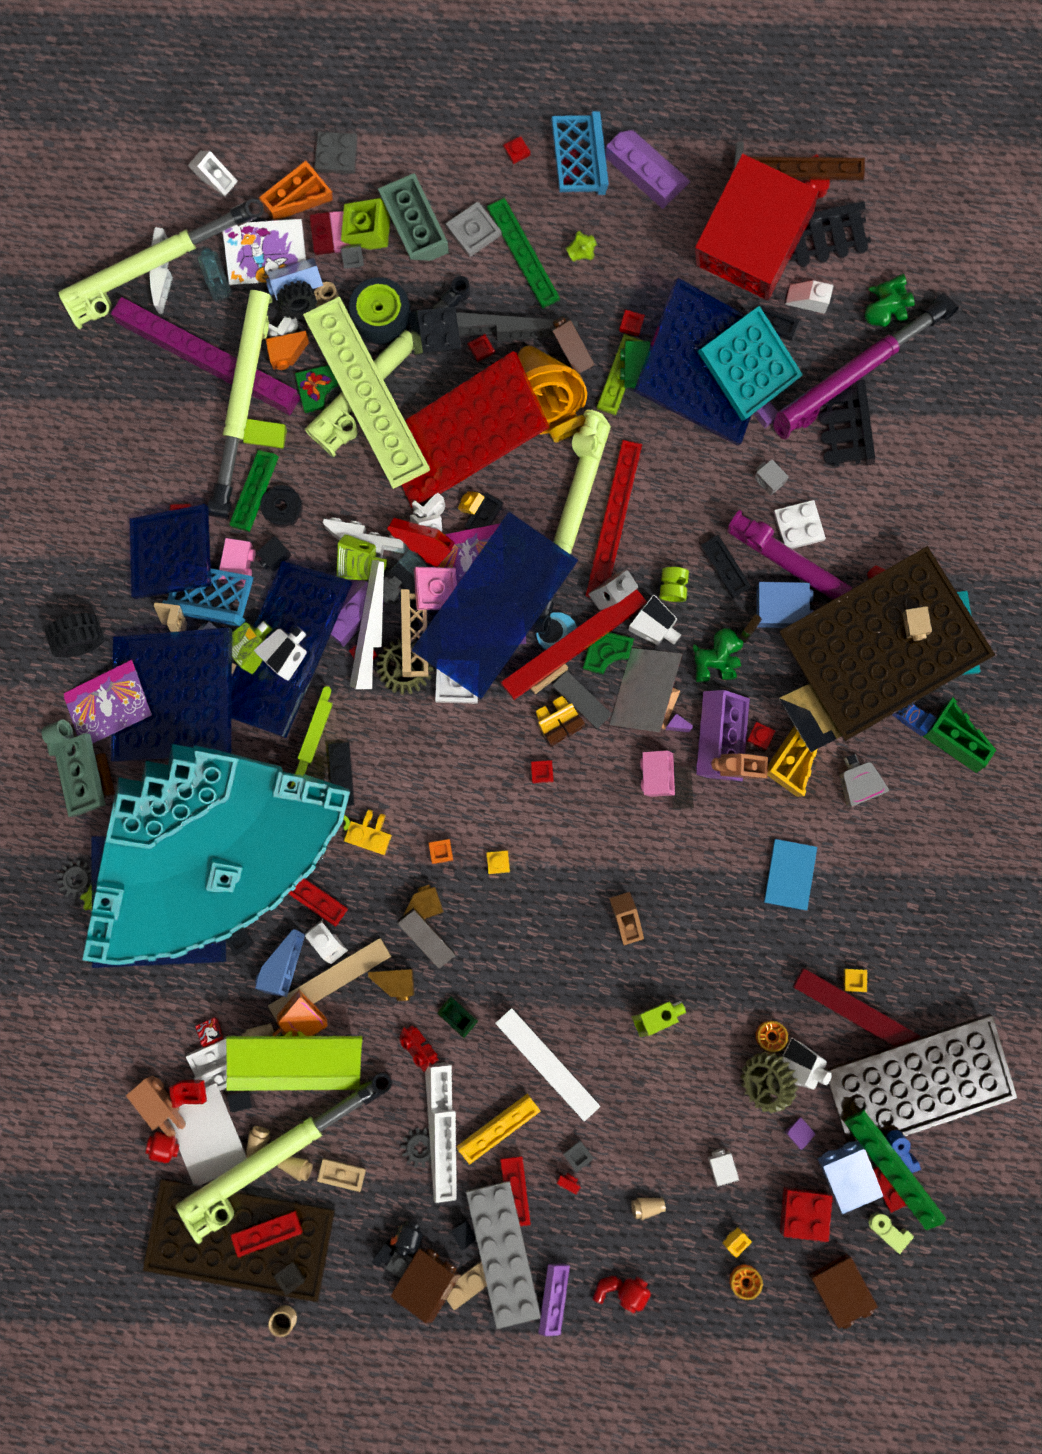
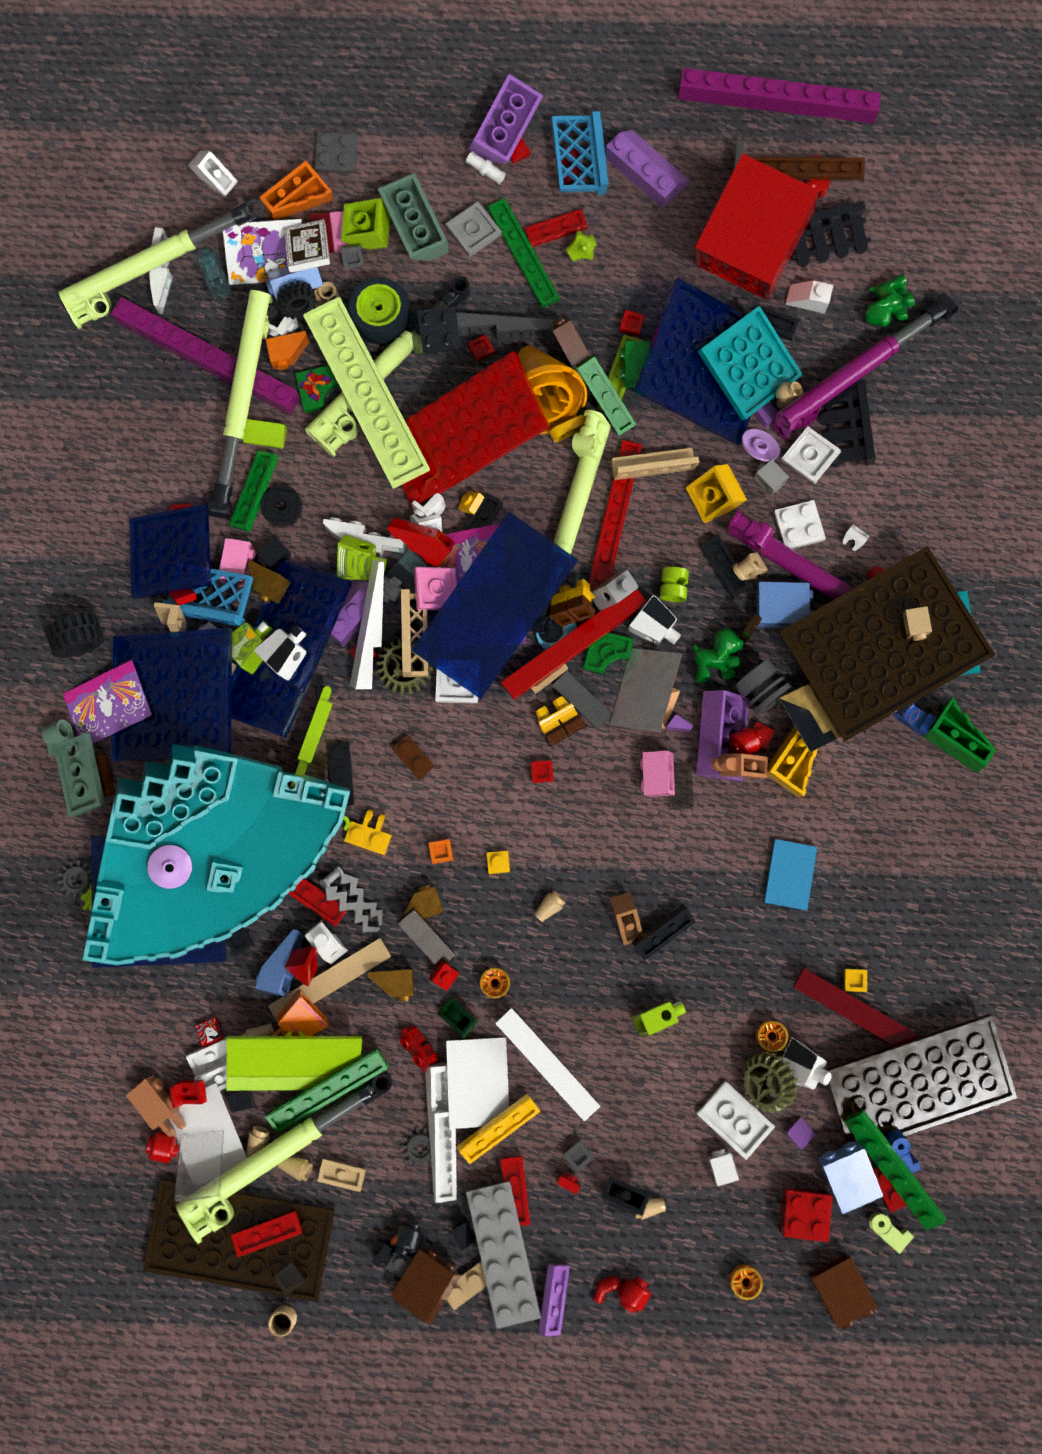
yellow plate [722,1227,752,1258] -> none
light grey torso [839,754,889,808] -> none
none -> lavender dish [147,845,192,889]
none -> red tile [169,589,197,605]
none -> clear piece [174,1130,224,1202]
none -> pearl gold slope [248,560,291,604]
none -> green tile [265,1048,389,1134]
none -> tile [284,219,330,273]
none -> red slope [284,947,318,987]
none -> light grey piece [320,867,383,933]
none -> reddish brown plate [392,734,435,780]
none -> red plate [429,961,460,991]
none -> white sticker [446,1038,509,1129]
none -> white pin [466,151,506,184]
none -> medium lavender slope [468,74,543,164]
none -> wheel [480,968,510,999]
none -> red tile [525,209,588,247]
none -> tan cone [534,890,566,922]
none -> reddish brown hips [549,579,595,627]
none -> plate [576,355,636,436]
none -> black slope [601,1176,651,1216]
none -> tan fence [611,448,699,480]
none -> black plate [631,904,696,961]
none -> magenta brick [678,68,881,124]
none -> yellow slope [686,464,747,523]
none -> white tile [696,1081,775,1160]
none -> red head [729,727,762,755]
none -> tan piece [733,552,768,581]
none -> dark grey wheel [734,659,791,715]
none -> lavender dish [742,429,780,462]
none -> tan animal [776,382,803,409]
none -> white plate [782,426,841,484]
none -> white tile [843,524,870,551]

